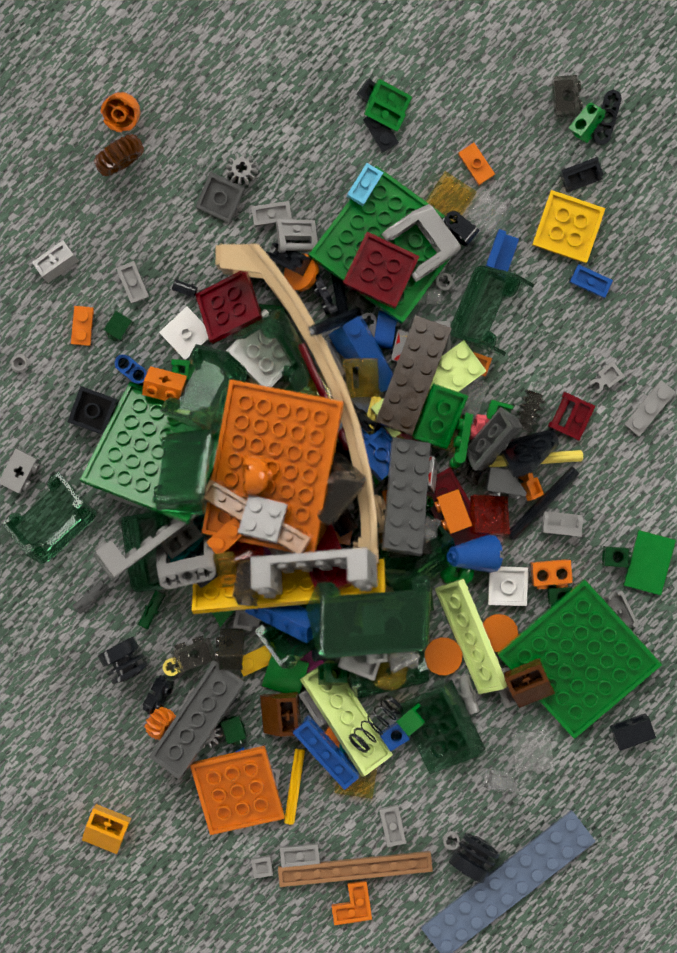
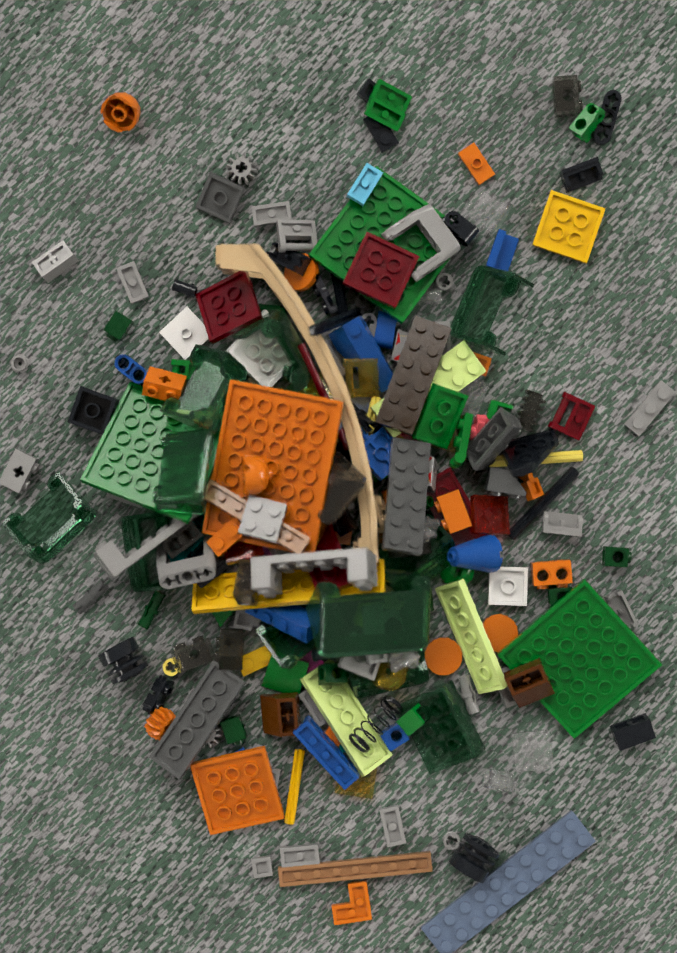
orange plate [71,306,94,346] -> none
light orange slope [82,804,132,854] -> none
reddish brown gear [94,134,144,176] -> none
clear yellow plate [213,552,242,587] -> none
clear yellow plate [426,171,477,222] -> none
blue plate [569,264,613,298] -> none
light grey plate [588,361,624,394] -> none
green tile [623,530,676,595] -> none

